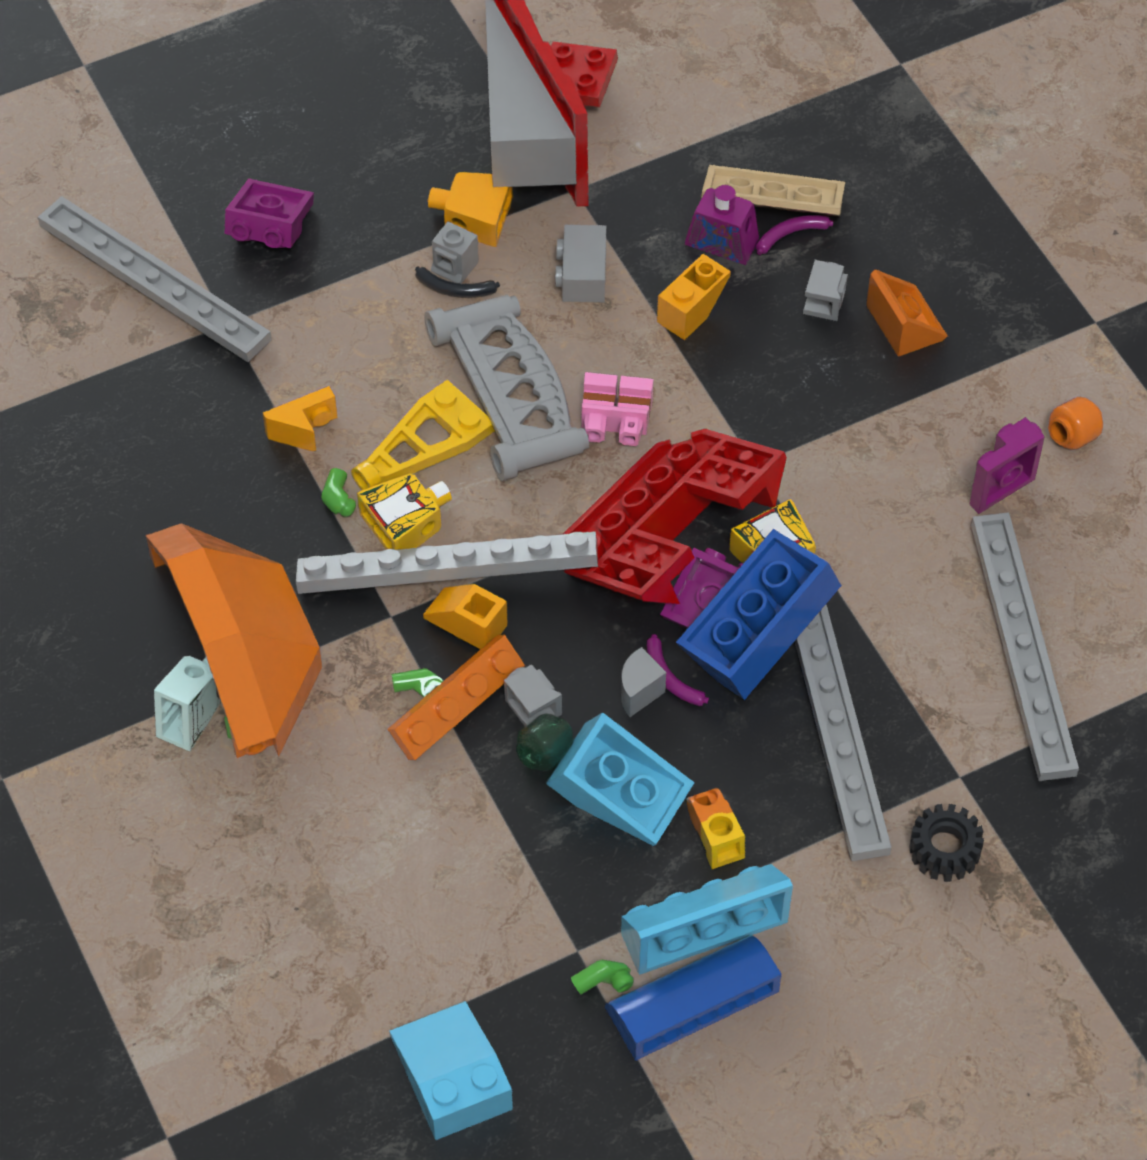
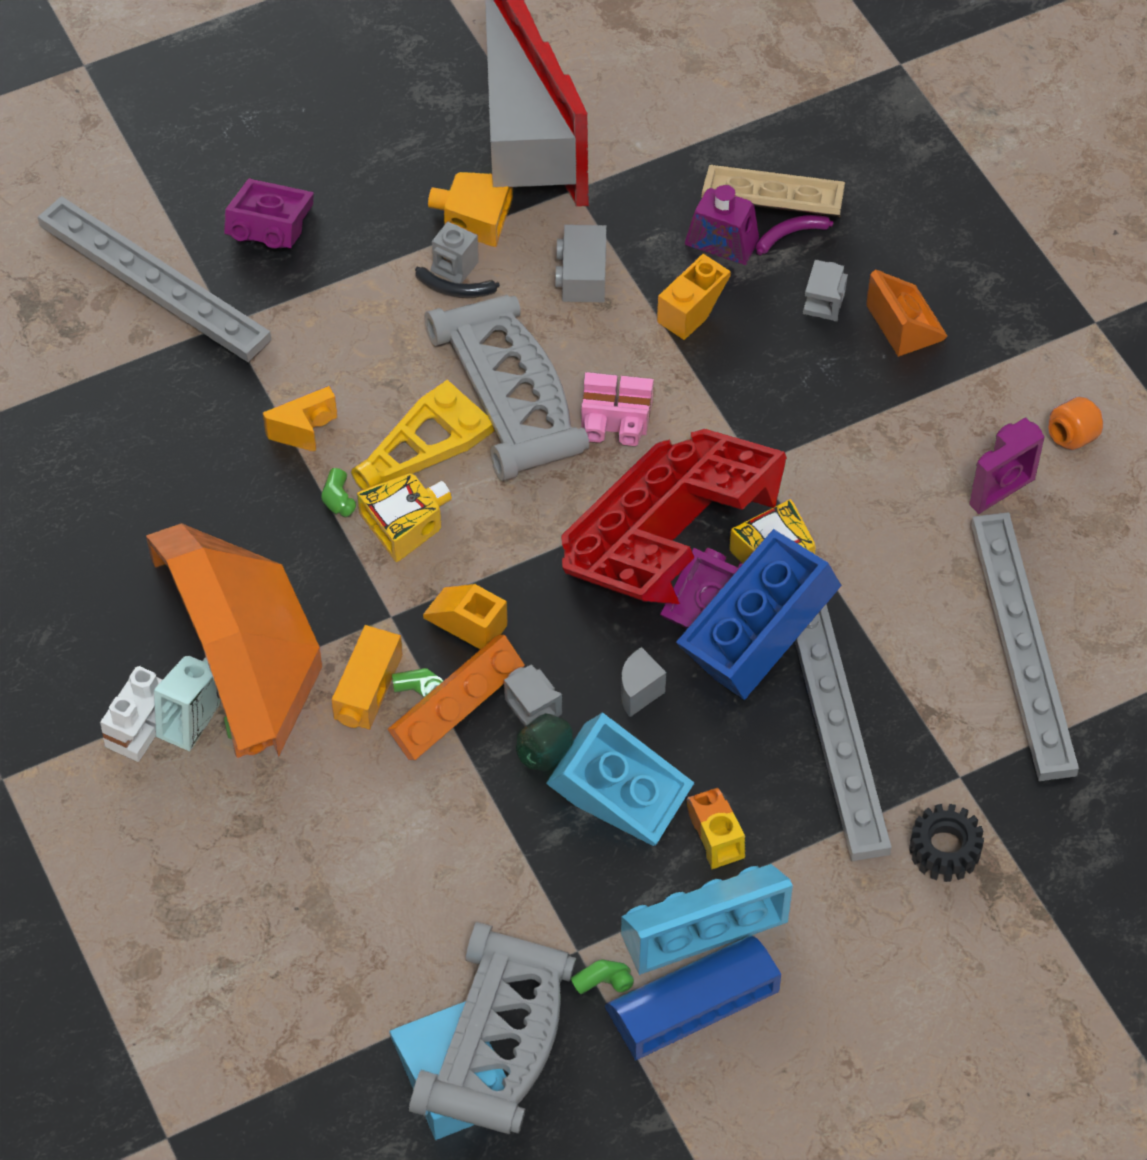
light grey plate [296,531,598,594] -> none
red plate [551,41,618,107] -> none
magenta piece [647,634,709,706] -> none
none -> white hips [100,666,162,762]
none -> light orange brick [331,625,403,730]
none -> light grey piece [409,922,576,1135]

